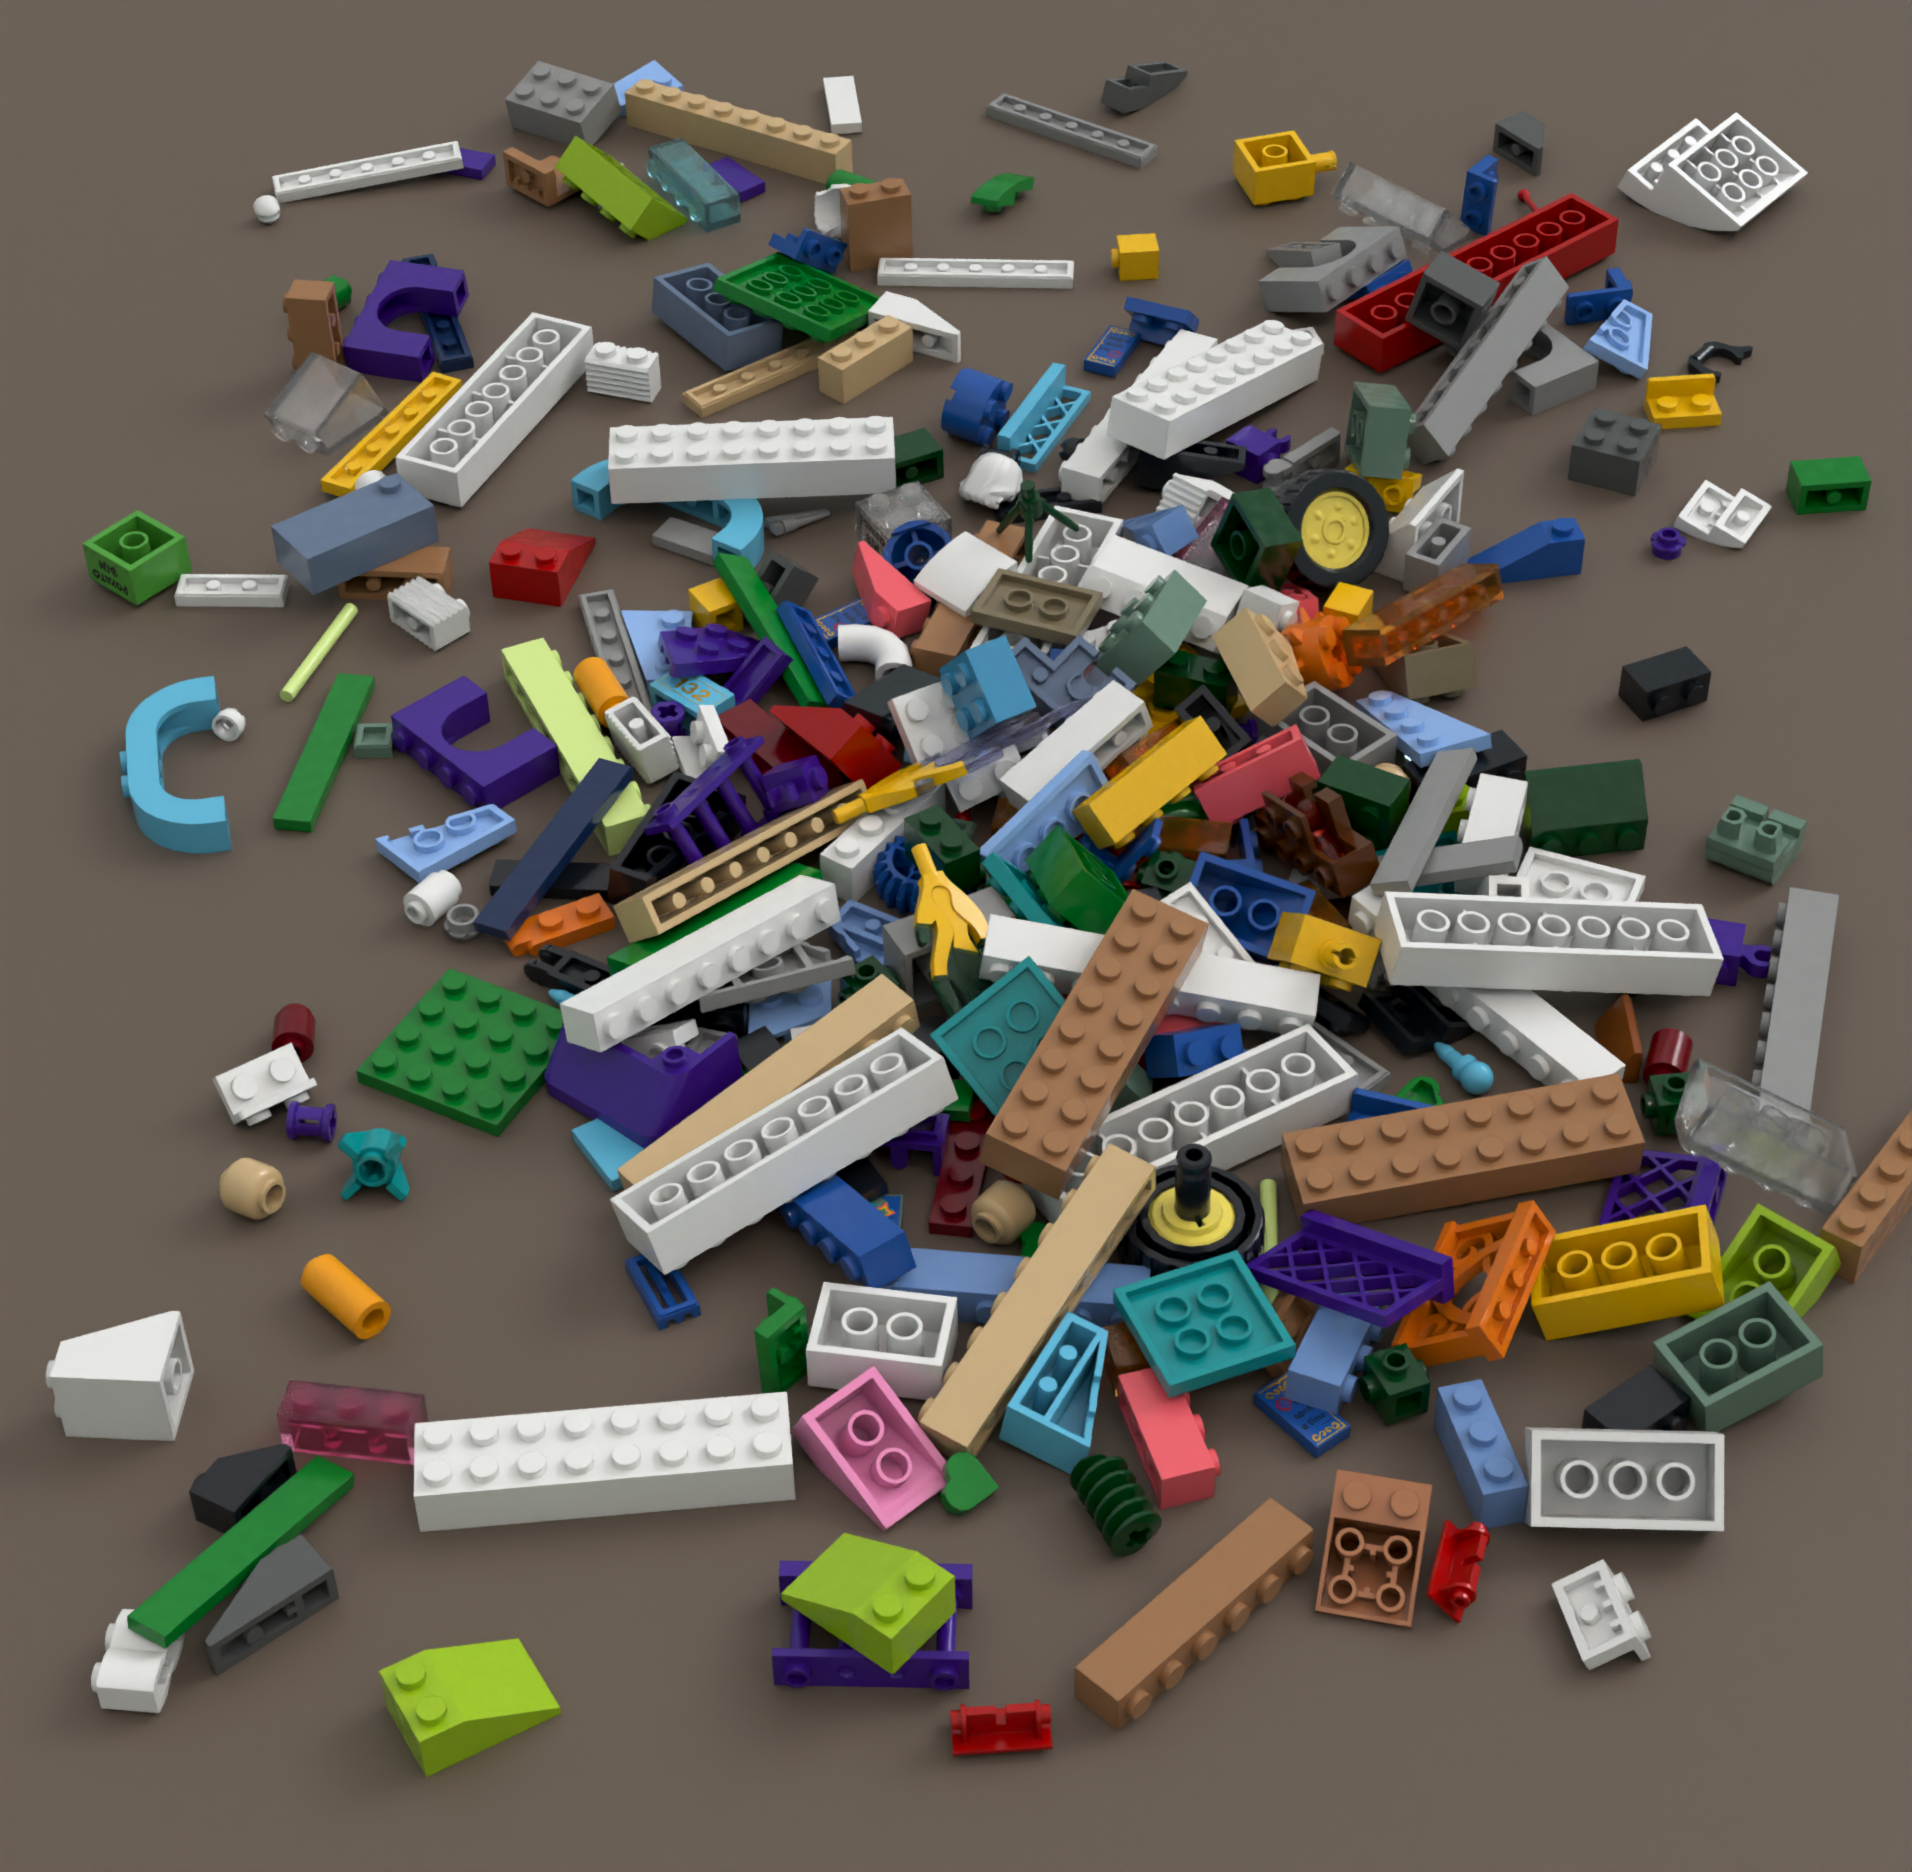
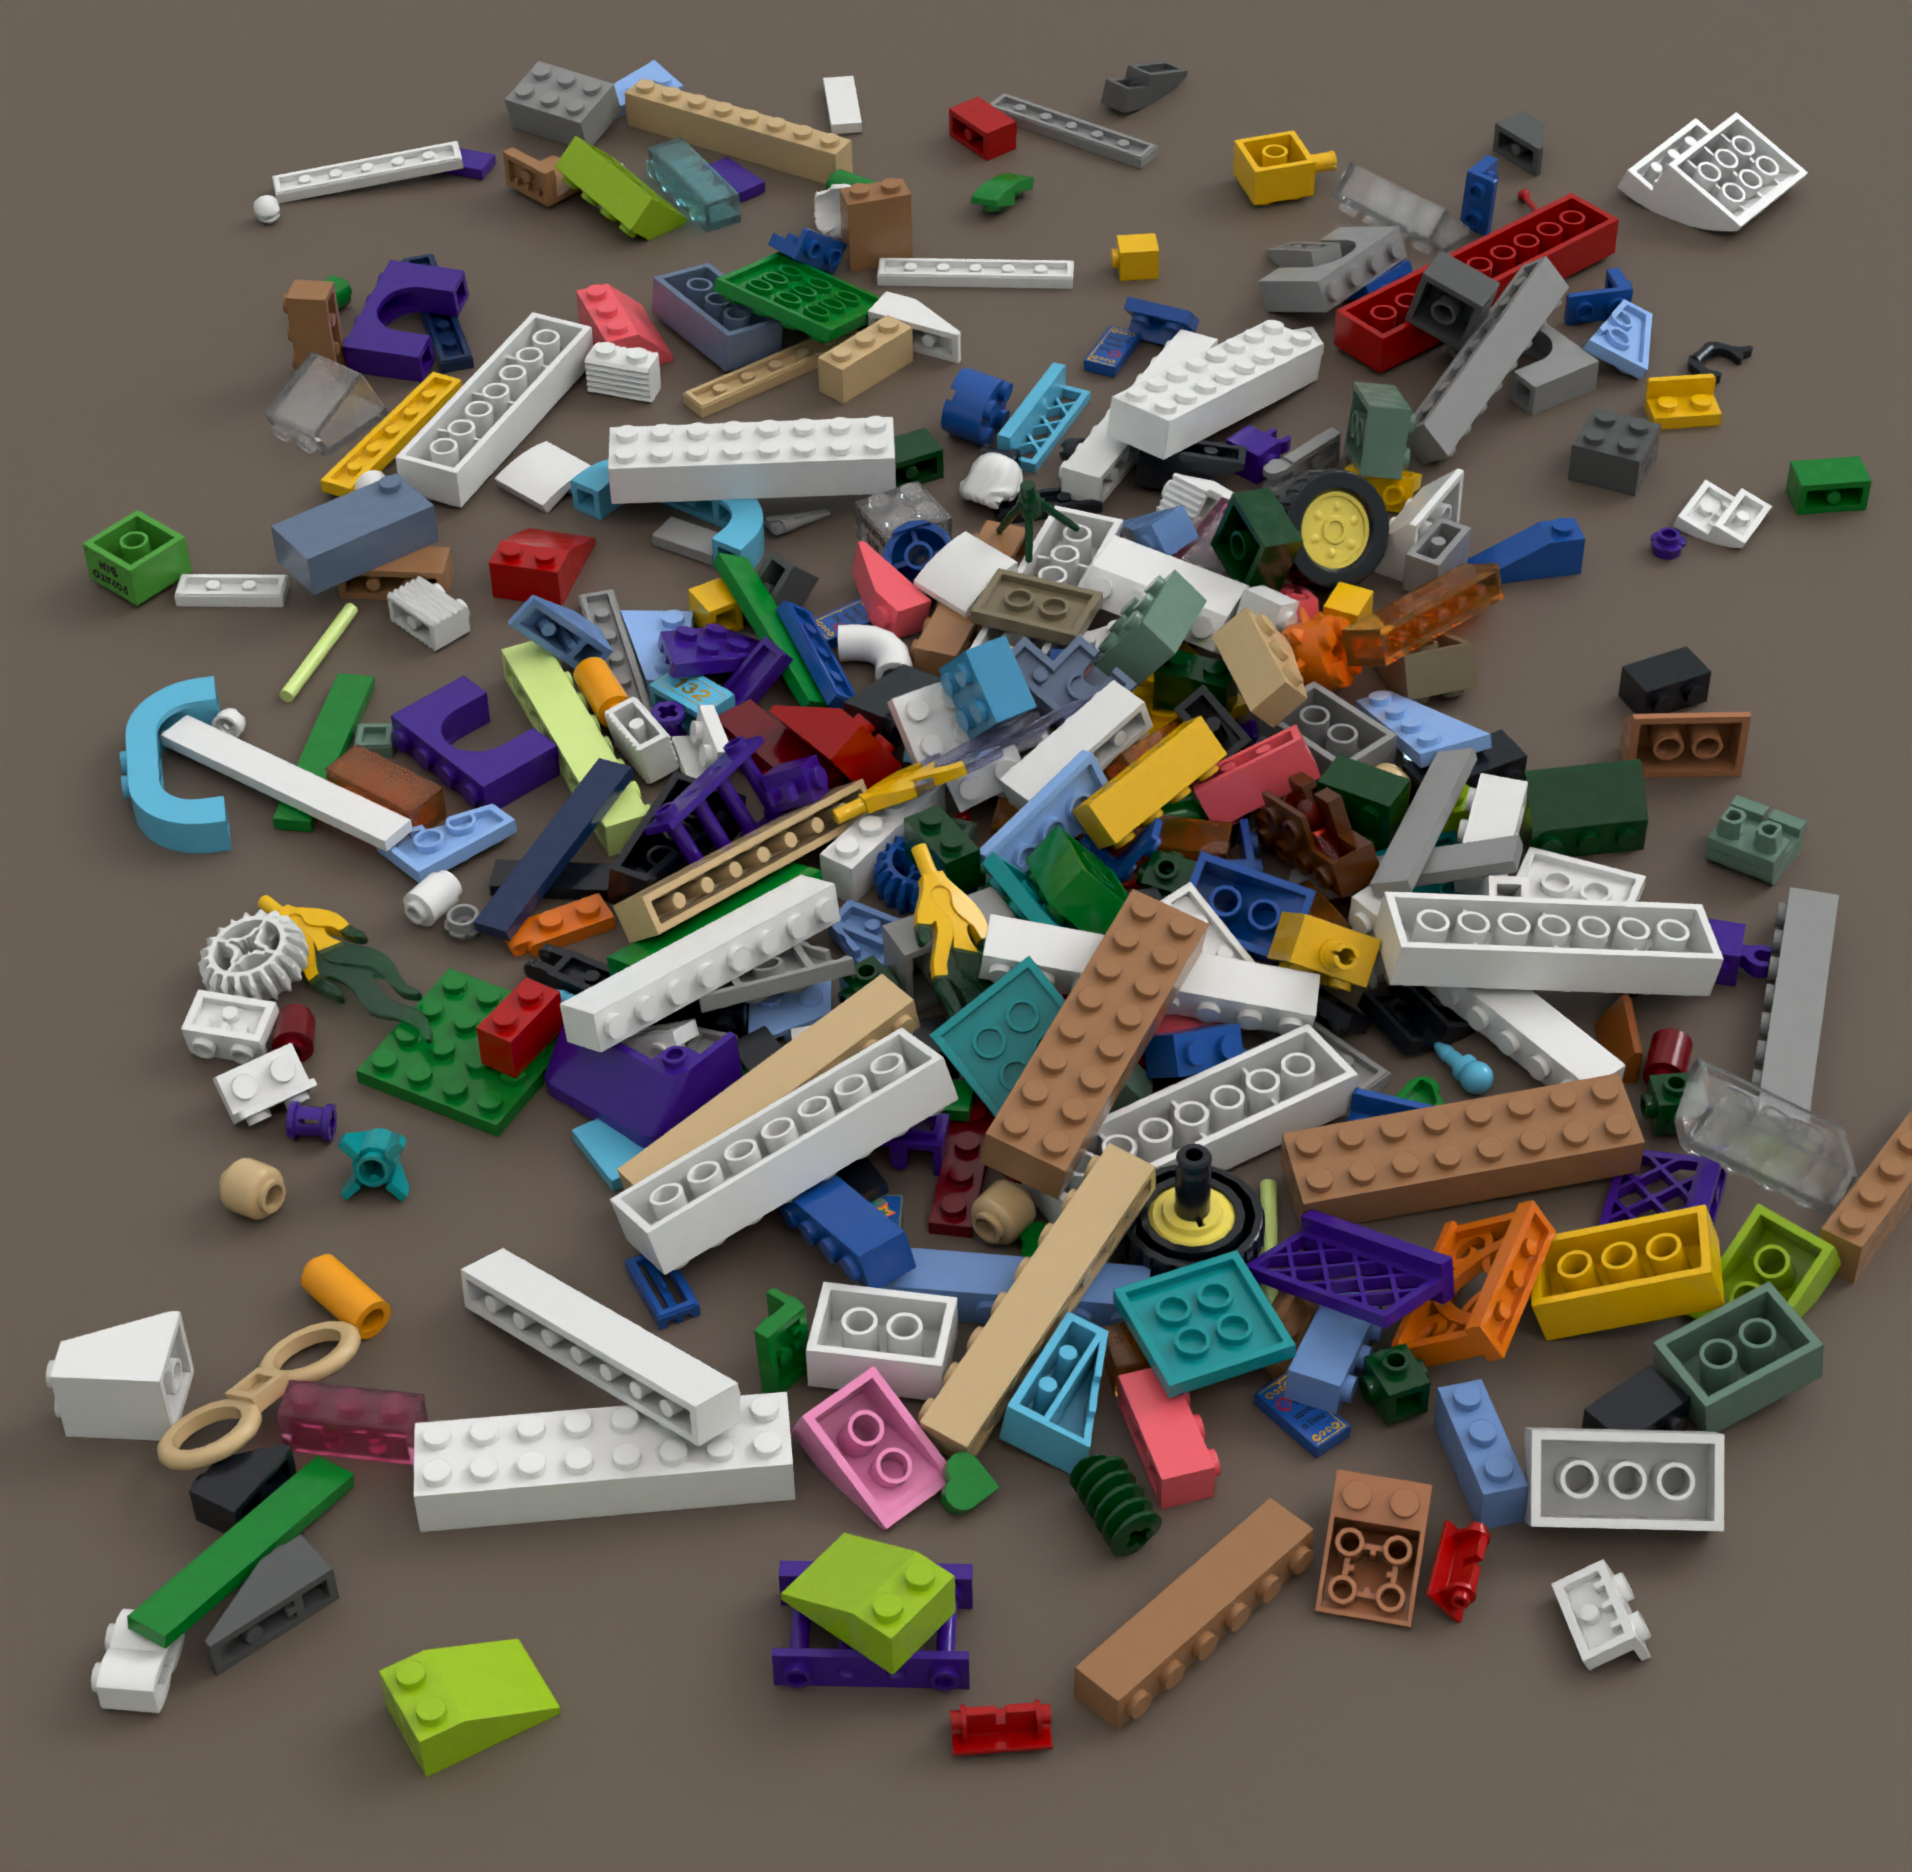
none -> tan bar [157,1321,361,1471]
none -> white tile [160,715,413,852]
none -> white bracket [181,989,279,1065]
none -> white gear [198,909,310,1001]
none -> clear green piece [258,895,433,1044]
none -> clear orange brick [325,744,447,836]
none -> white brick [460,1248,741,1446]
none -> red brick [476,977,563,1078]
none -> white slope [495,441,591,514]
none -> medium blue slope [507,595,613,669]
none -> coral slope [576,283,673,364]
none -> red brick [949,97,1017,161]
none -> nougat slope [1619,712,1751,778]

